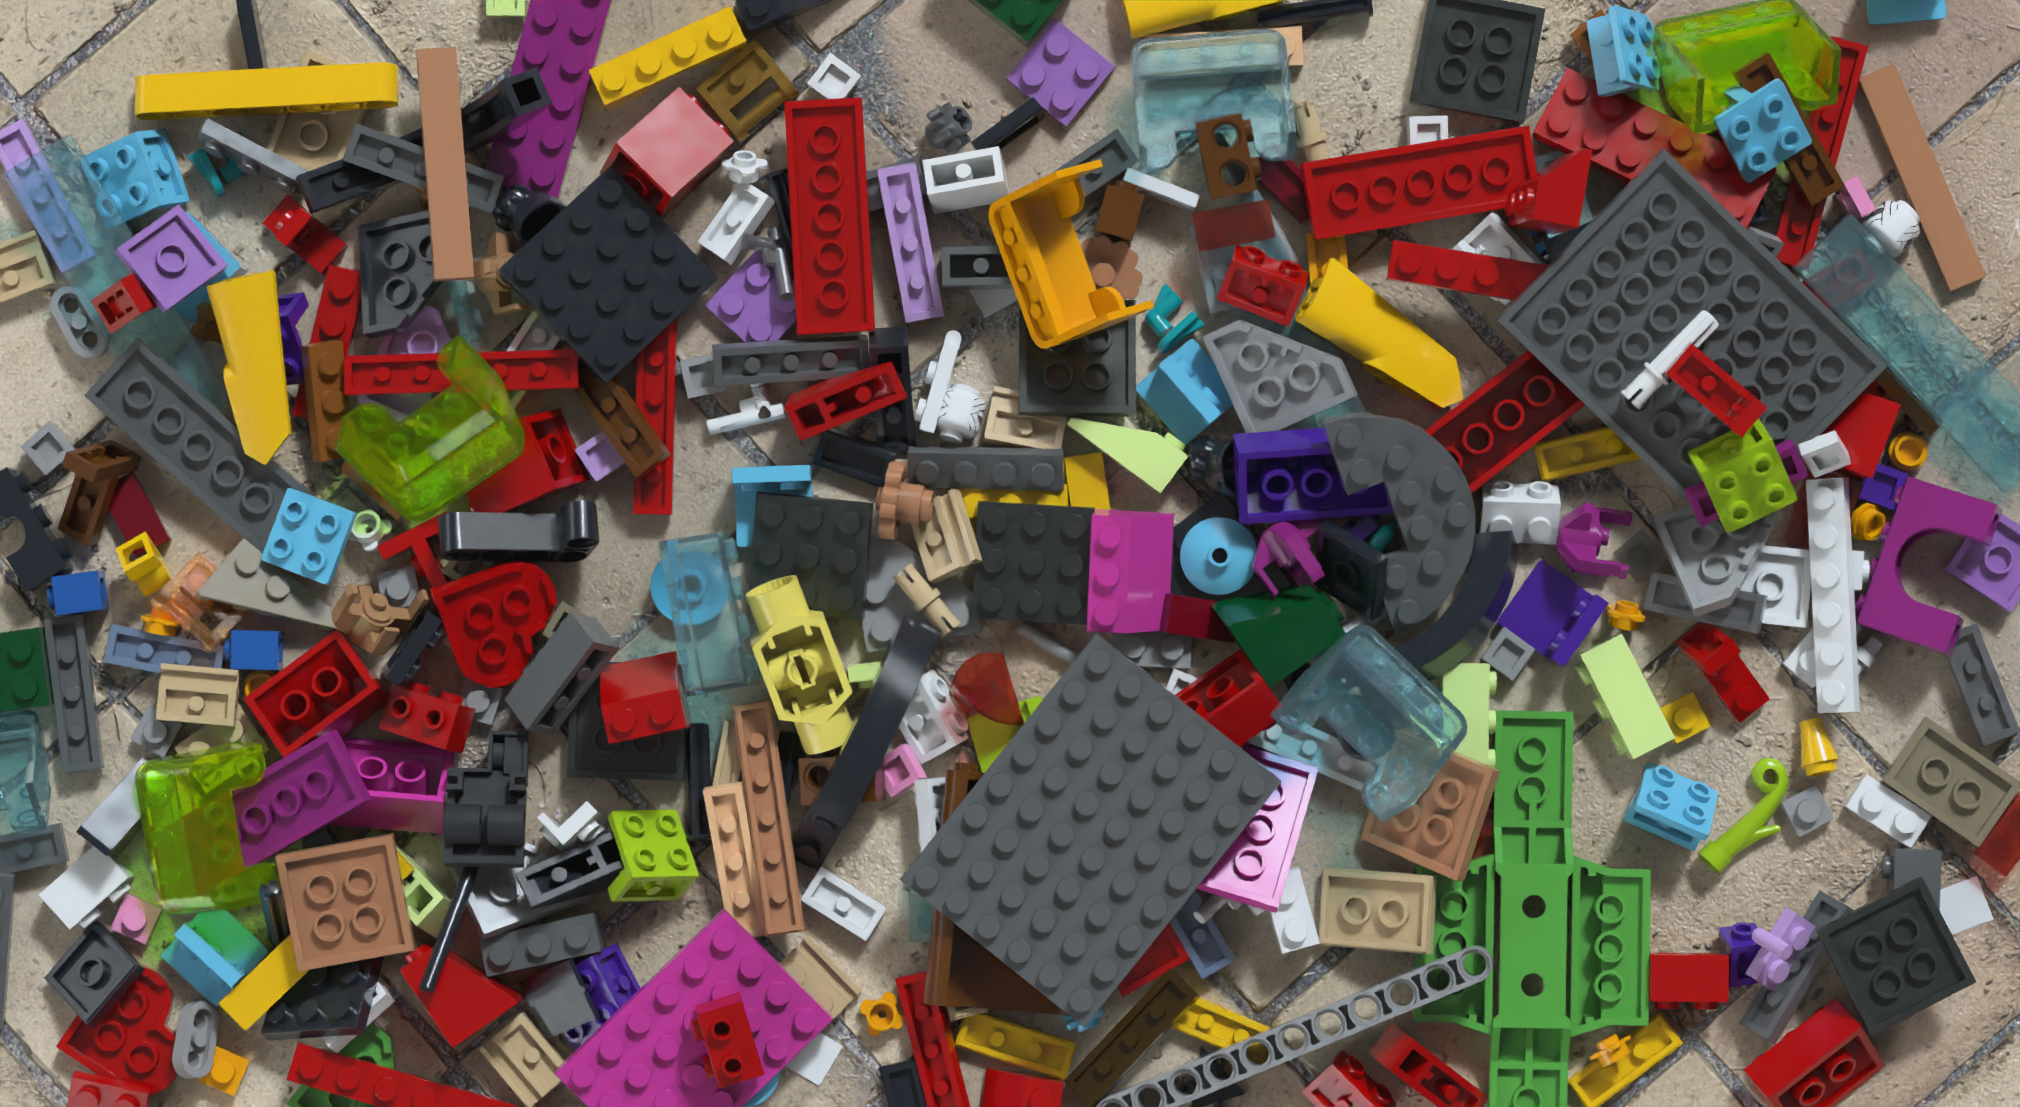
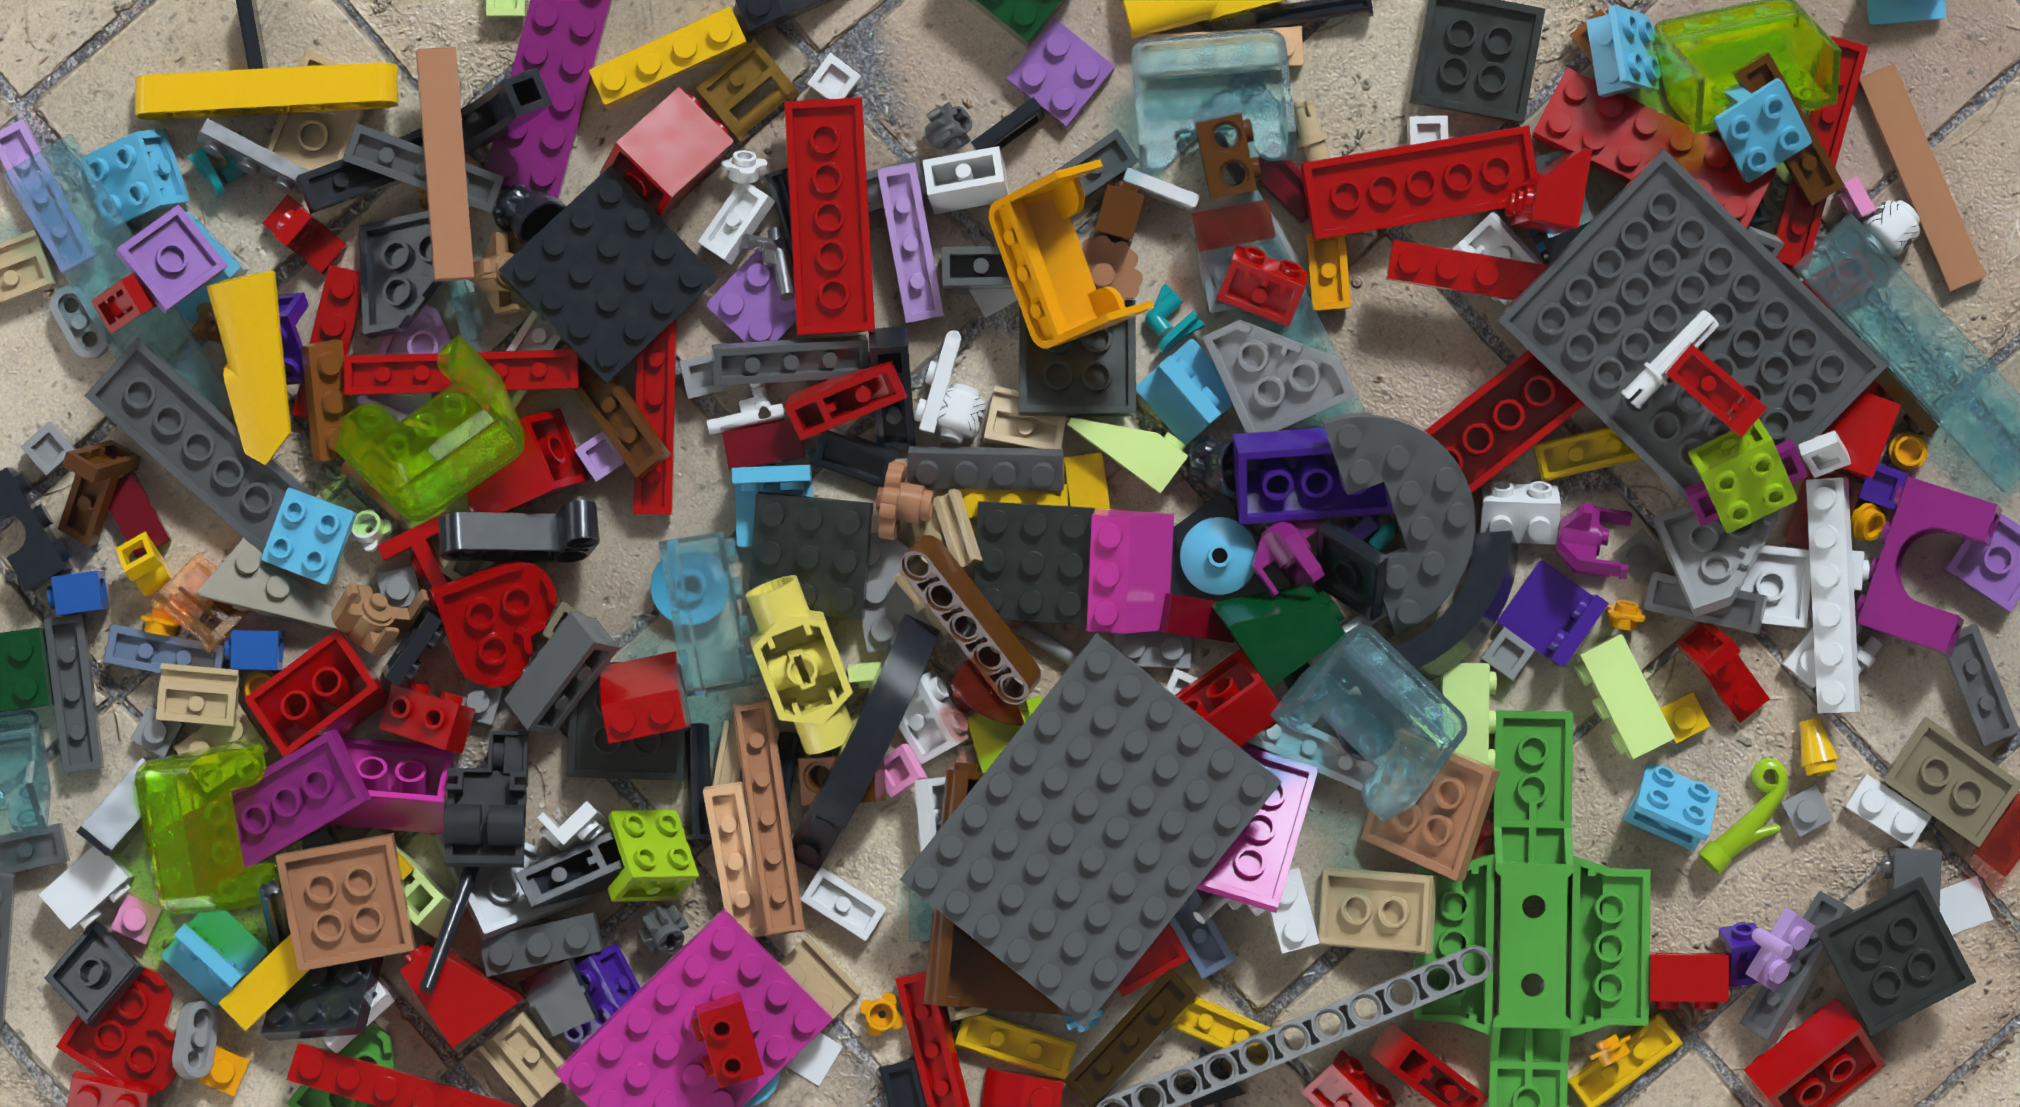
yellow panel [1295,258,1464,408] -> none
none -> dark grey gear [637,905,689,953]
none -> dark red tile [722,420,805,471]
none -> reddish brown beam [900,535,1041,705]

